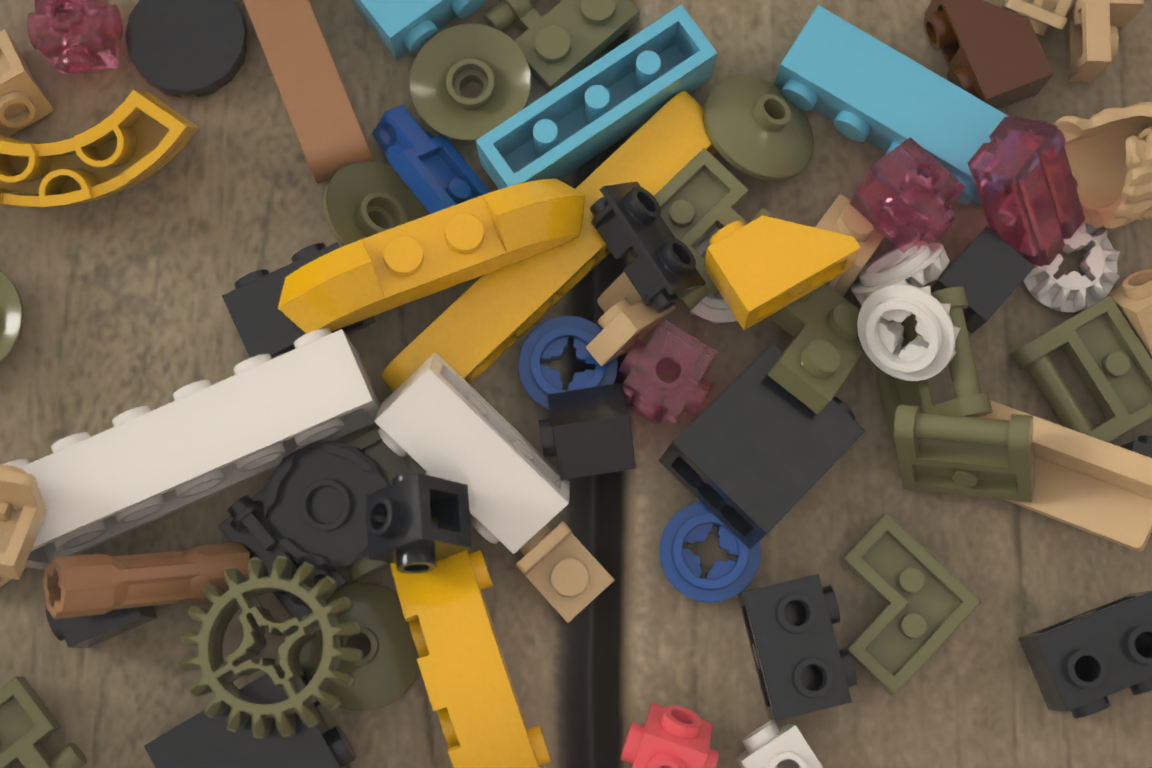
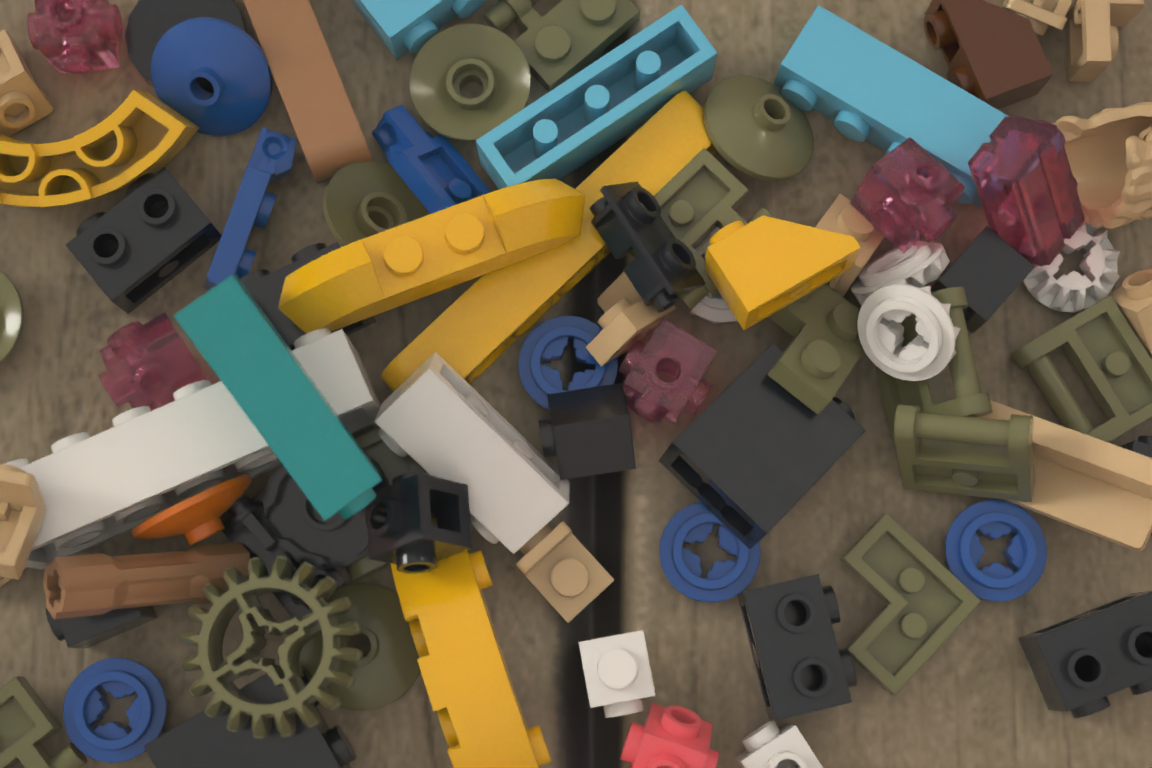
none -> blue gear [63,658,170,763]
none -> black brick [66,167,222,314]
none -> clear pink brick [98,312,207,411]
none -> orange dish [130,473,253,546]
none -> blue dish [151,17,272,136]
none -> teal slope [173,274,382,521]
none -> blue hinge [204,127,297,292]
none -> white brick [578,630,656,718]
none -> blue gear [944,500,1047,602]

